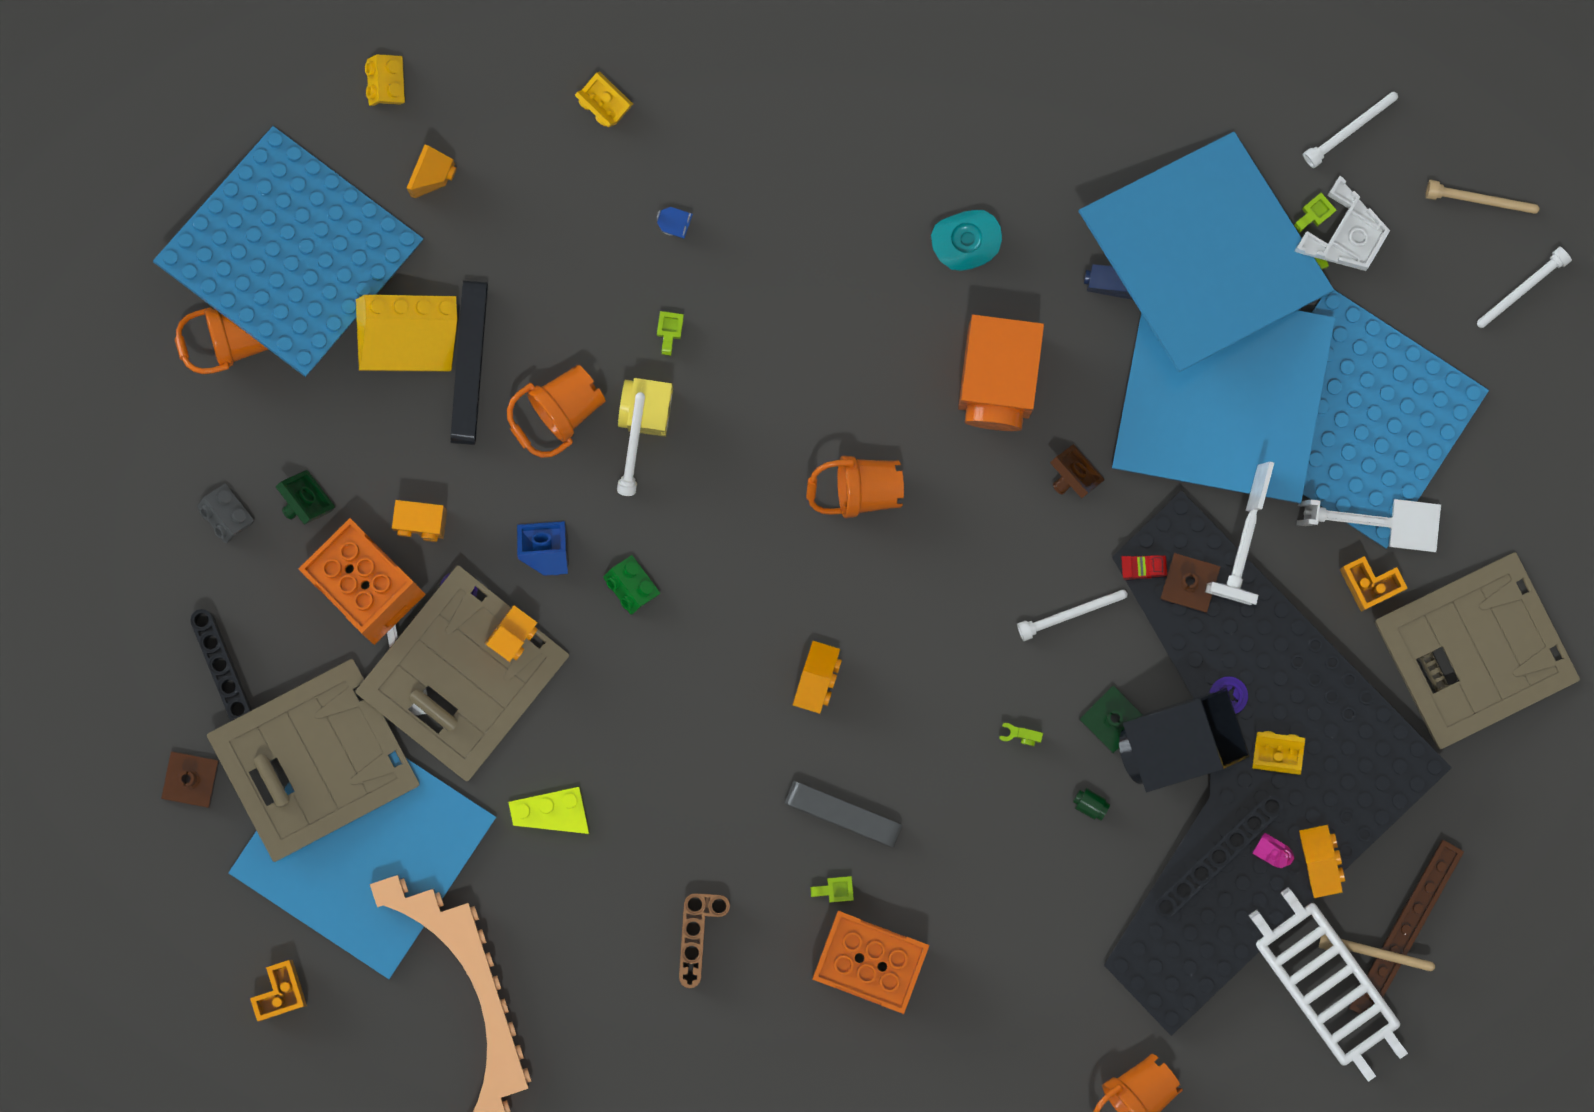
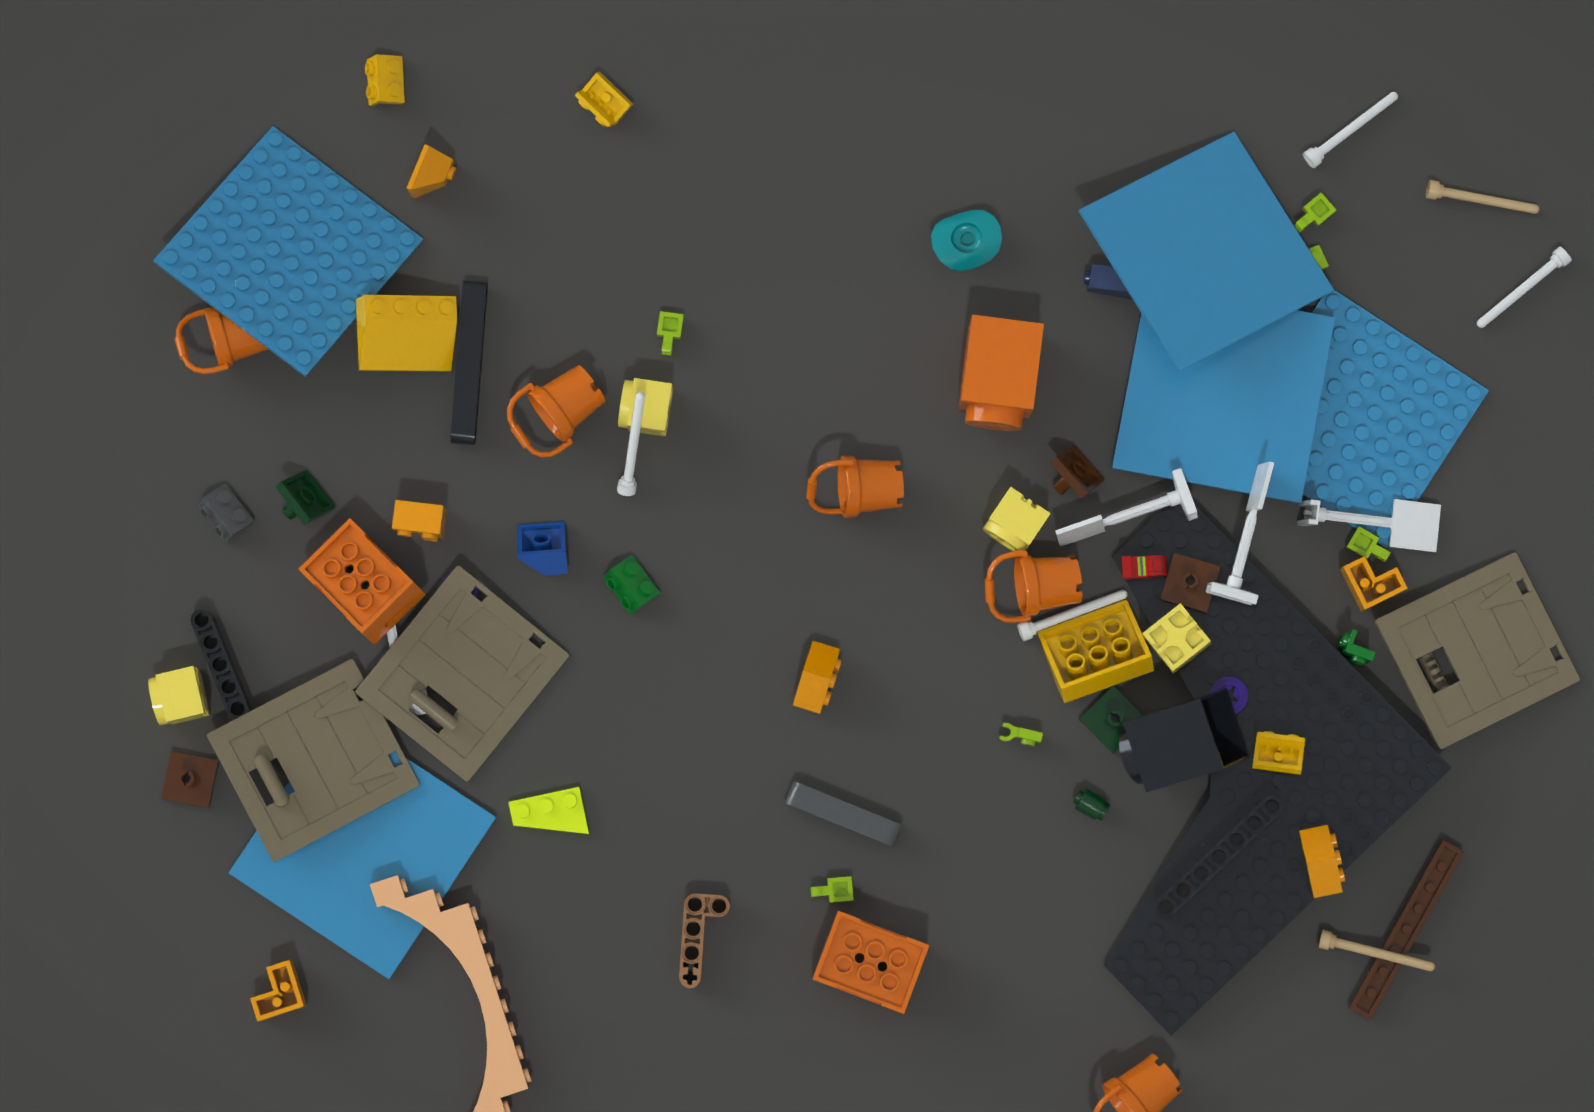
light orange brick [485,605,538,662] -> none
blue piece [657,207,693,239] -> none
white bar [1249,887,1408,1082] -> none
dark pink rock [1252,833,1294,868] -> none
white wing [1295,176,1390,271] -> none
none -> light yellow piece [148,666,211,725]
none -> light yellow piece [983,487,1051,552]
none -> orange piece [984,550,1083,623]
none -> yellow slope [1037,599,1154,703]
none -> white piece [1055,468,1198,547]
none -> light yellow piece [1142,603,1211,674]
none -> green bracket [1337,629,1376,667]
none -> lime plate [1346,526,1391,562]

